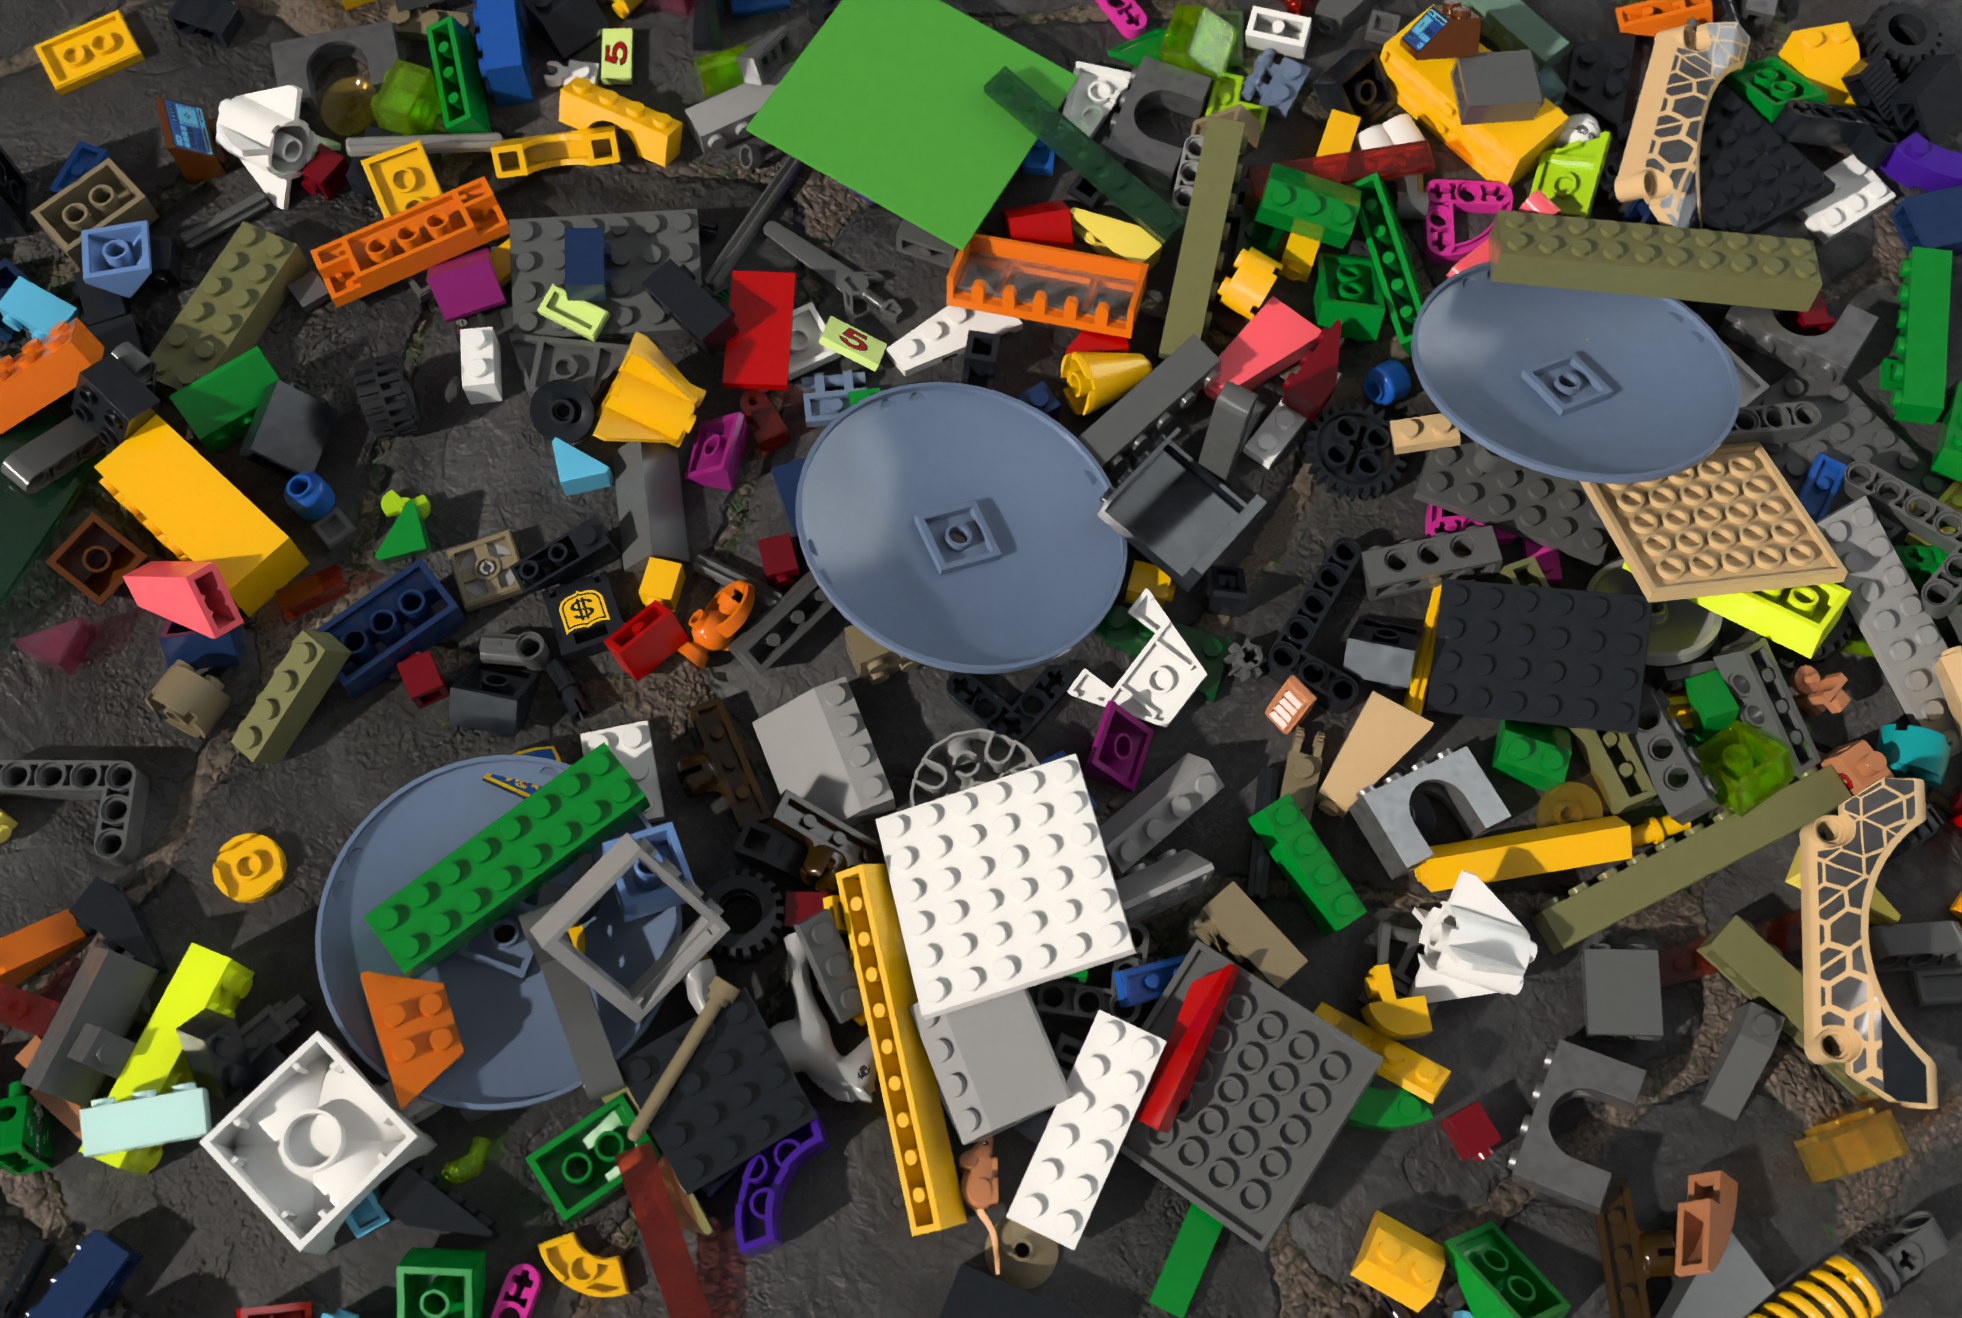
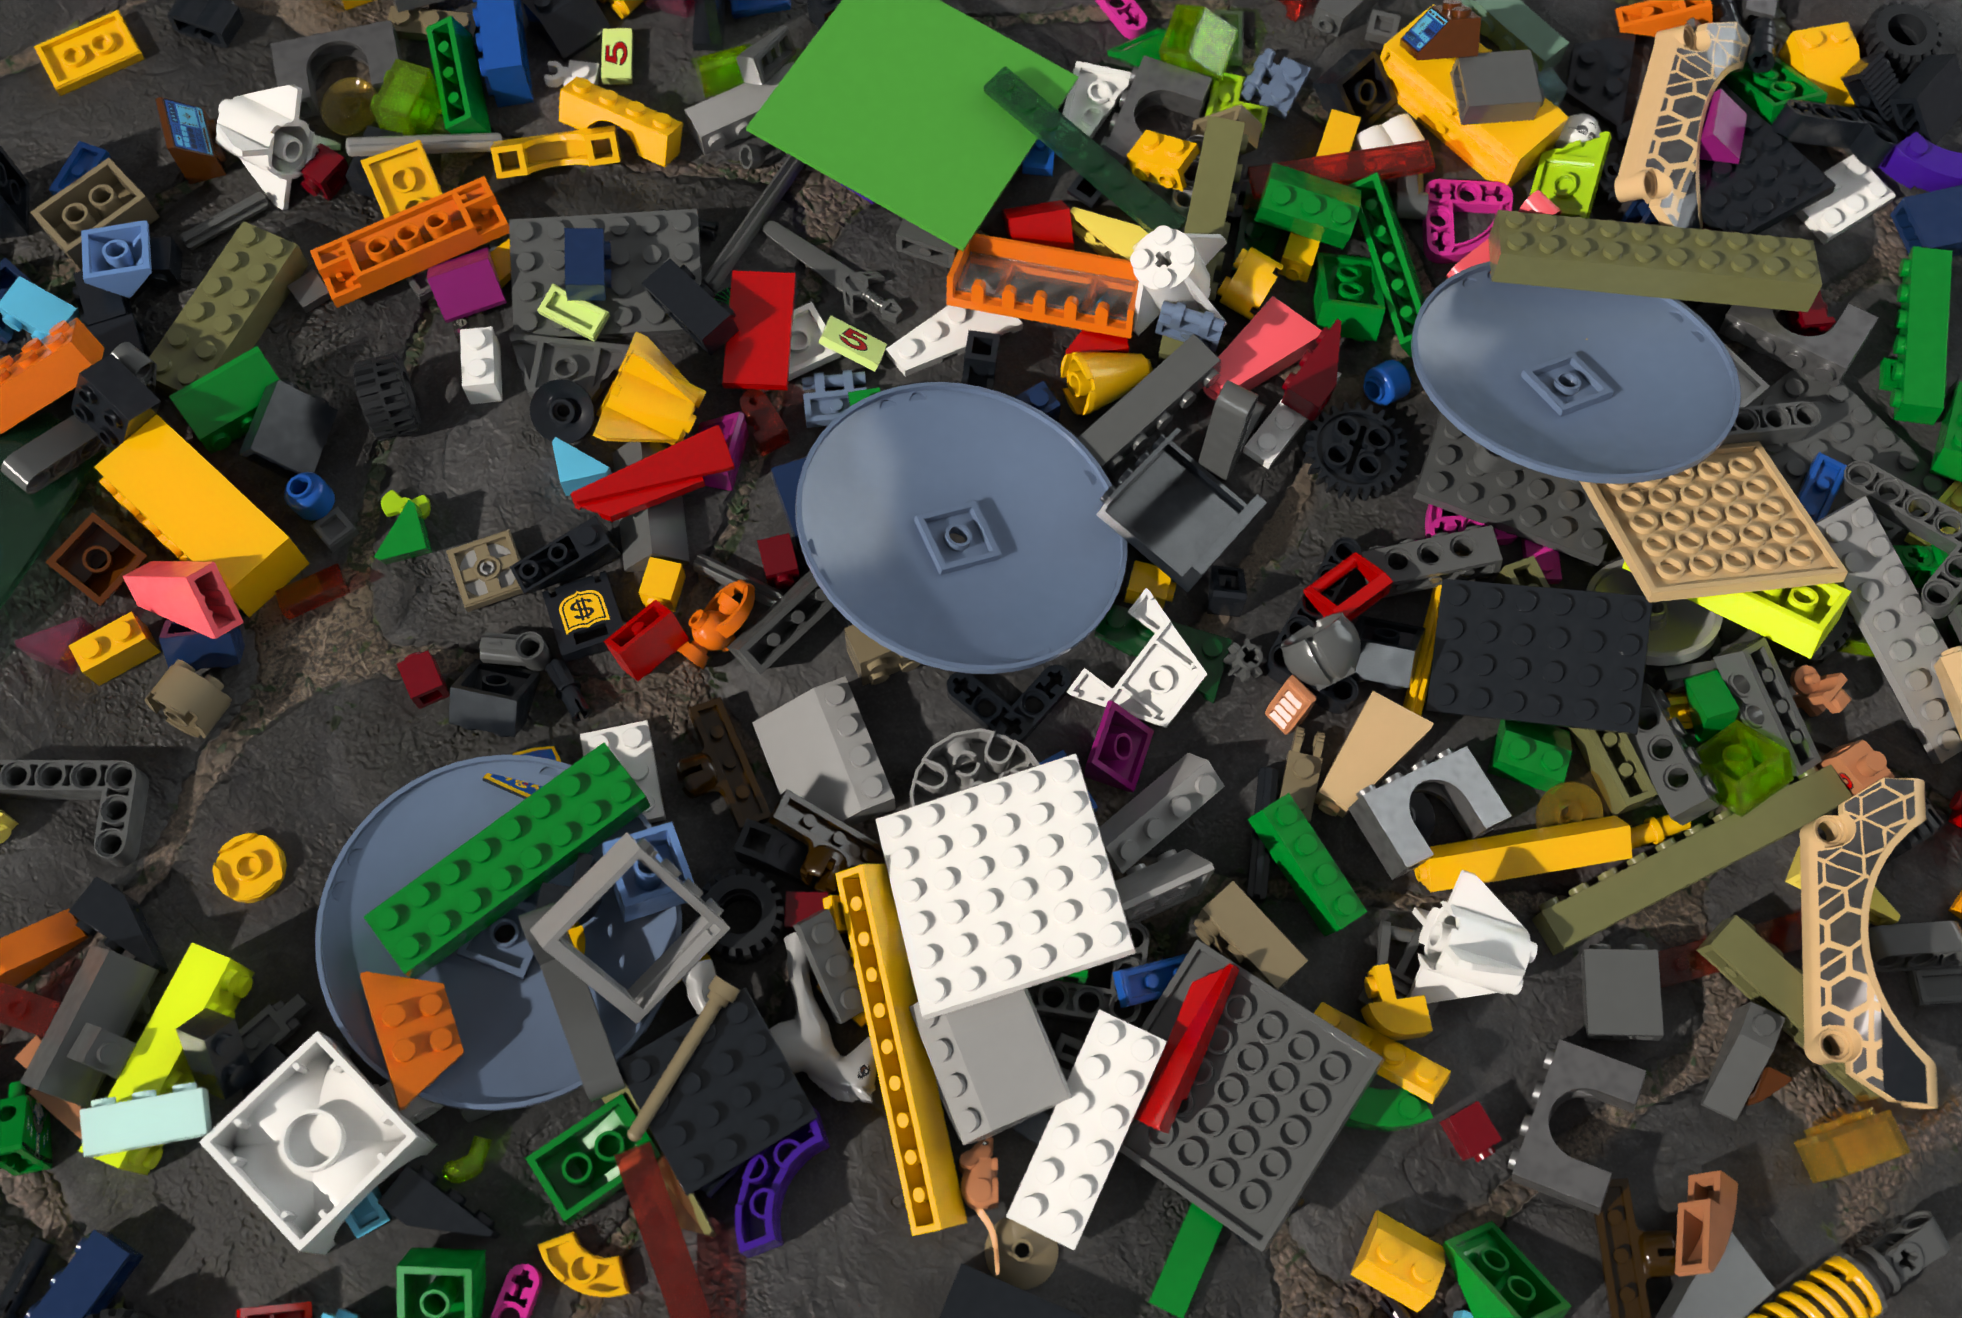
olive brick [231,630,352,763] -> none
dark blue slope [315,558,468,700] -> none
white brick [1245,6,1312,59] -> none
tan plate [1390,413,1461,455] -> none
teal brick [1874,724,1954,792] -> none
none -> yellow brick [68,611,161,686]
none -> red wedge [570,425,735,522]
none -> yellow bracket [1127,129,1200,191]
none -> white brick [1130,225,1227,336]
none -> sand blue plate [1155,300,1226,352]
none -> dark grey piece [1280,612,1361,691]
none -> red tile [1303,552,1393,621]
none -> magenta slope [1699,89,1747,164]
none -> reddish brown slope [1745,1067,1792,1106]
none -> black axle [1747,17,1777,73]

